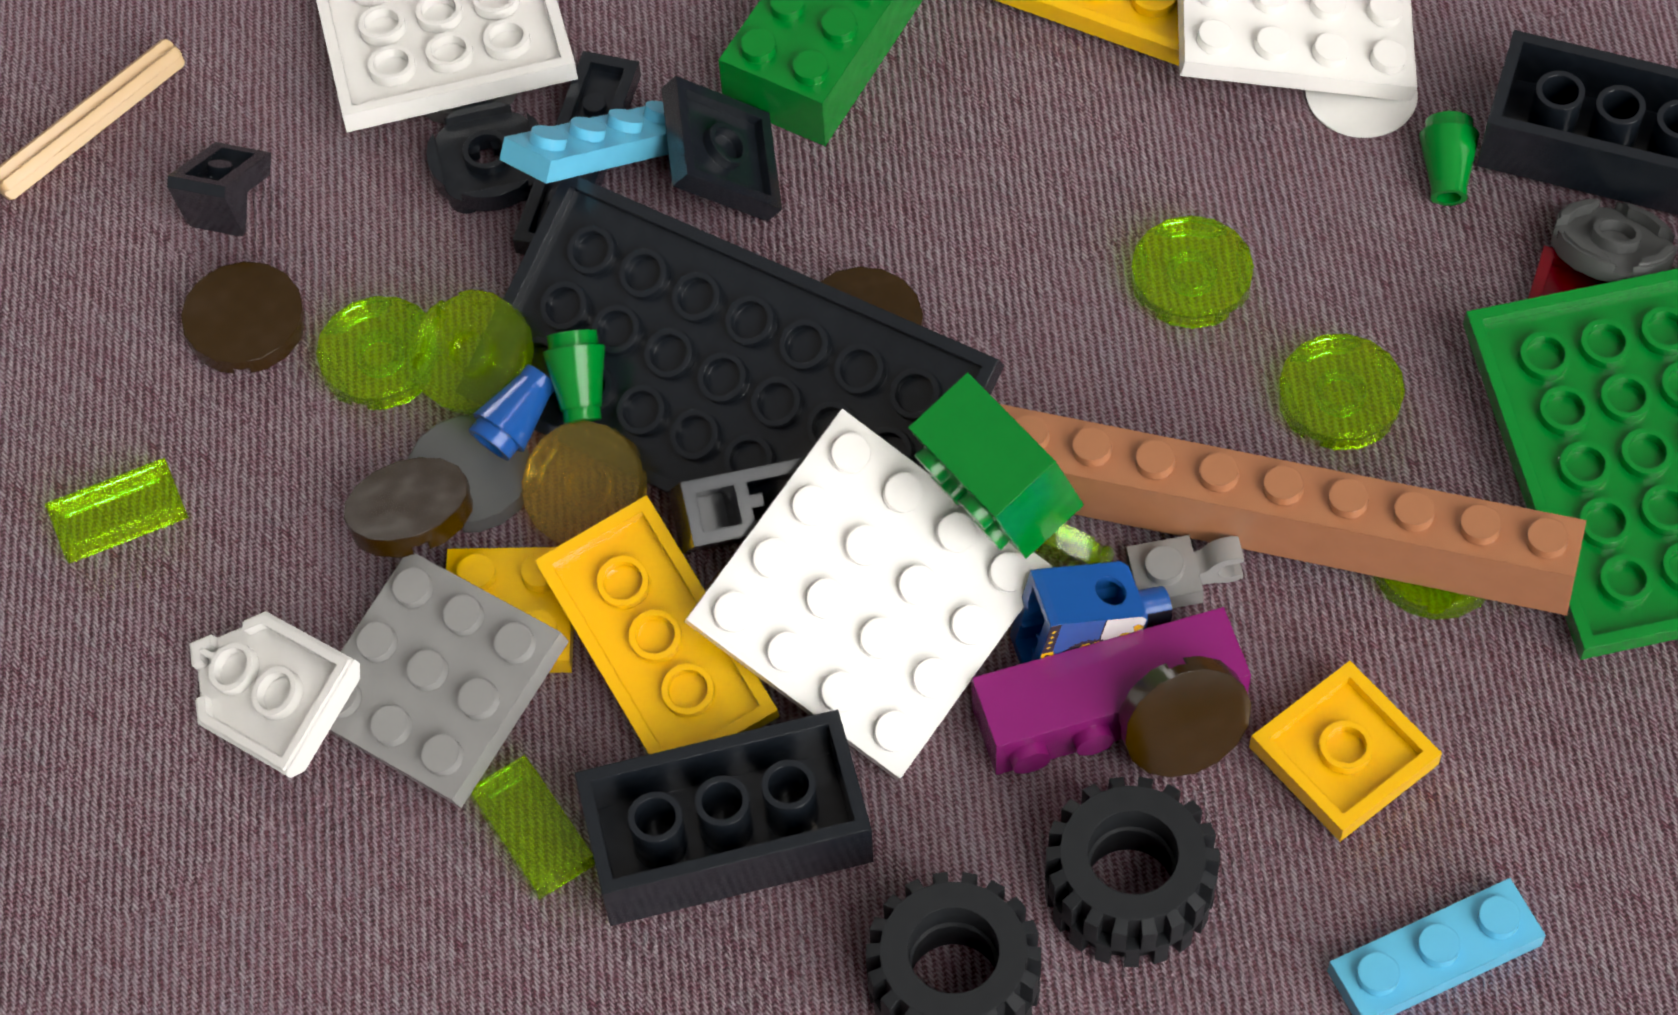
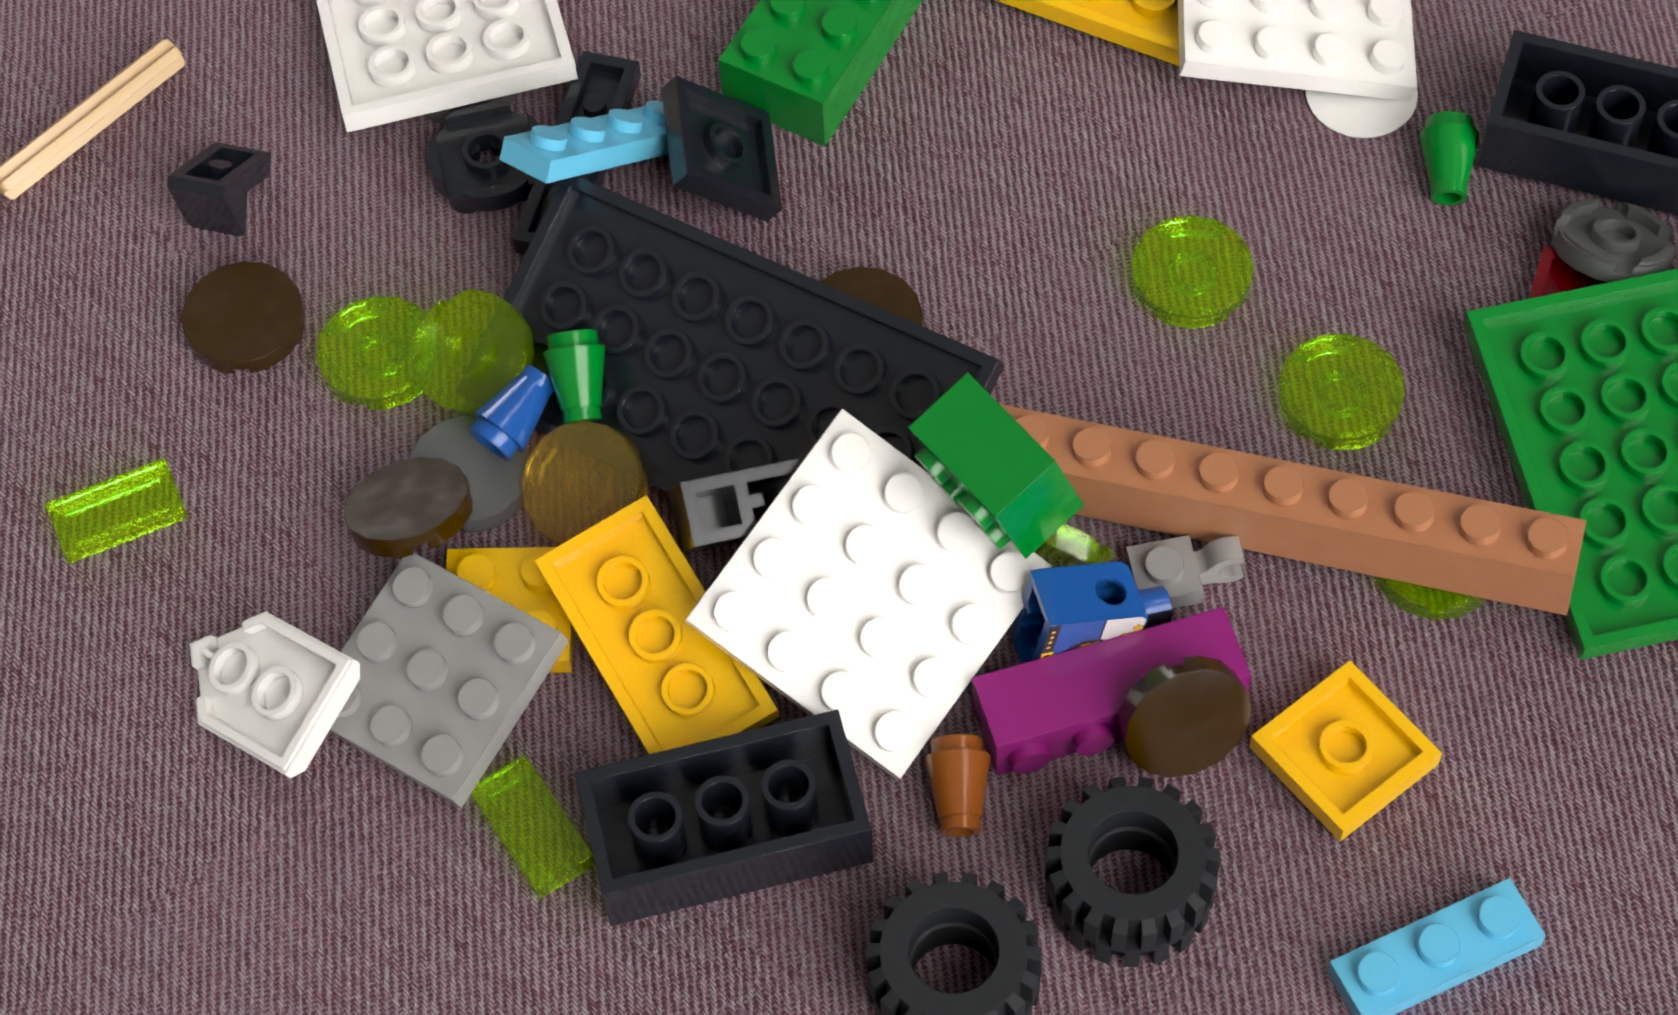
none -> dark orange cone [924,734,991,837]

